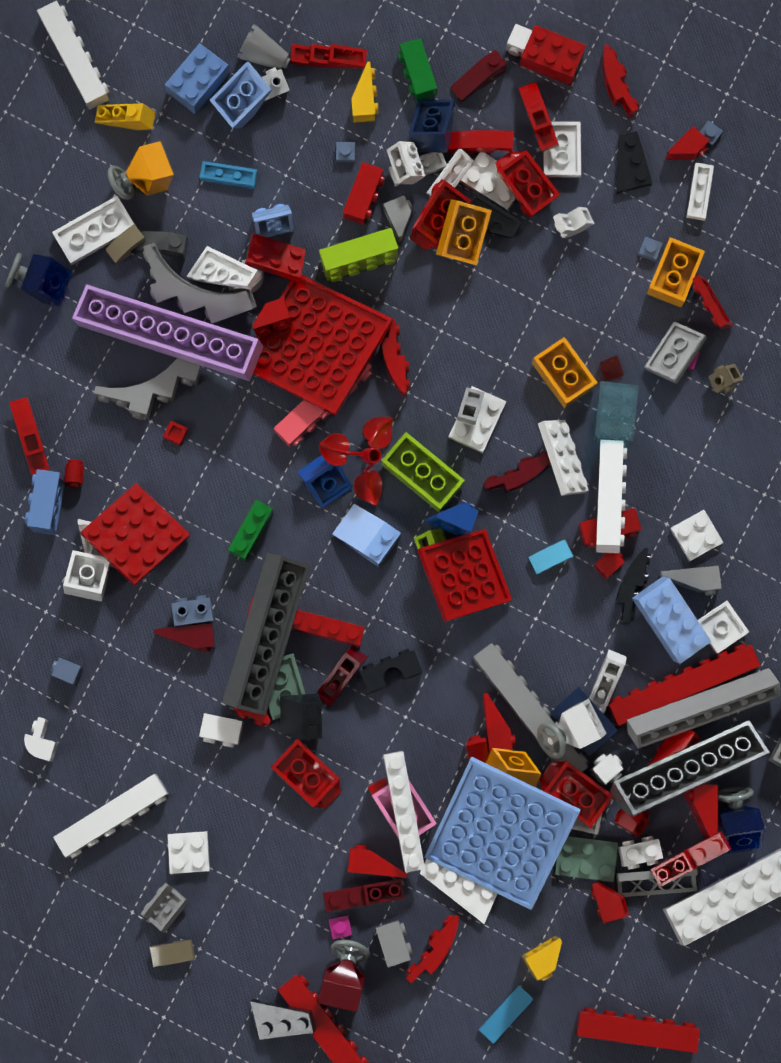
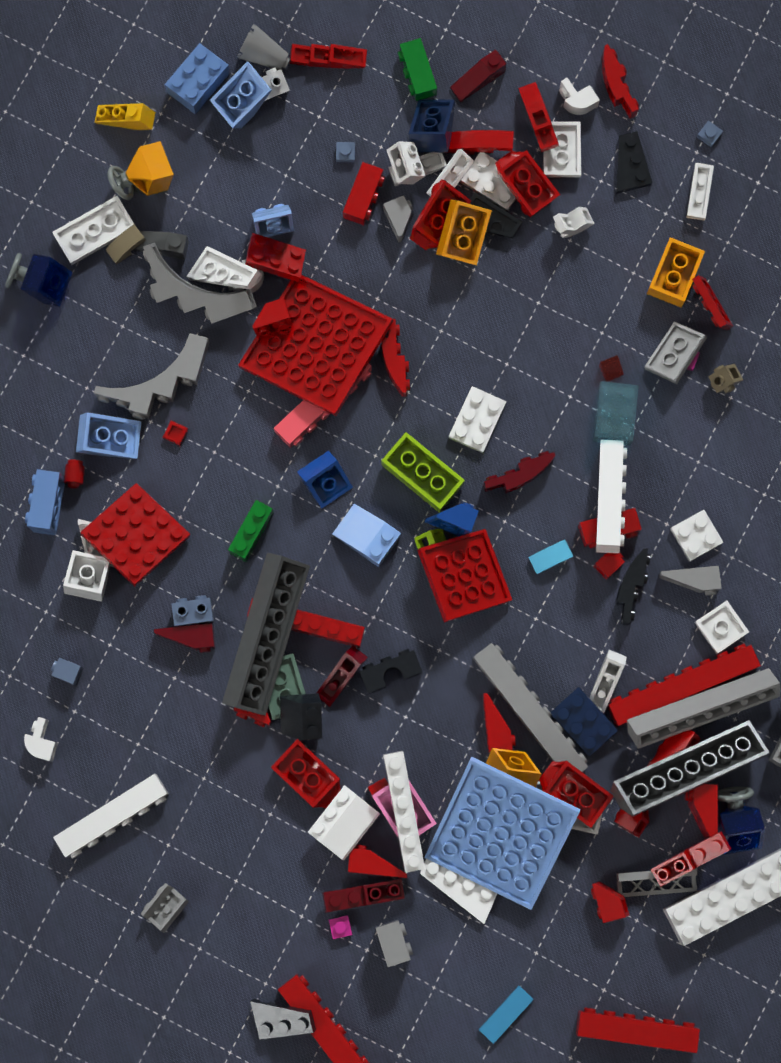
red slope [9,397,50,475] -> none
white brick [37,1,110,110] -> none
lavender brick [72,284,263,381] -> none
dark tan slope [150,939,195,967] -> none
white plate [168,831,210,874] -> none
dark azure tile [199,161,258,189] -> none
white brick [199,713,244,748] -> none
dark red piece [318,940,370,1012] -> none
lime brick [319,228,398,282] -> none
red plant [319,417,393,505] -> none
yellow slope [351,62,379,123] -> none
red slope [406,914,459,983] -> none
light grey brick [457,387,485,425] -> none
red slope [465,735,489,763] -> none
white brick [506,24,532,56] -> none
red brick [520,25,586,86] -> none
yellow slope [521,936,562,981] -> none
light orange brick [532,337,598,409] -> none
white piece [537,699,607,759] -> none
white plate [538,420,589,496] -> none
sand green plate [554,836,618,882] -> none
white brick [589,754,623,786] -> none
white brick [618,836,663,870] -> none
light blue brick [632,576,711,664] -> none
sand blue plate [638,237,663,262] -> none
red slope [665,126,709,160] -> none
none -> light blue slope [76,412,141,459]
none -> white slope [308,785,380,861]
none -> white brick [559,78,600,115]

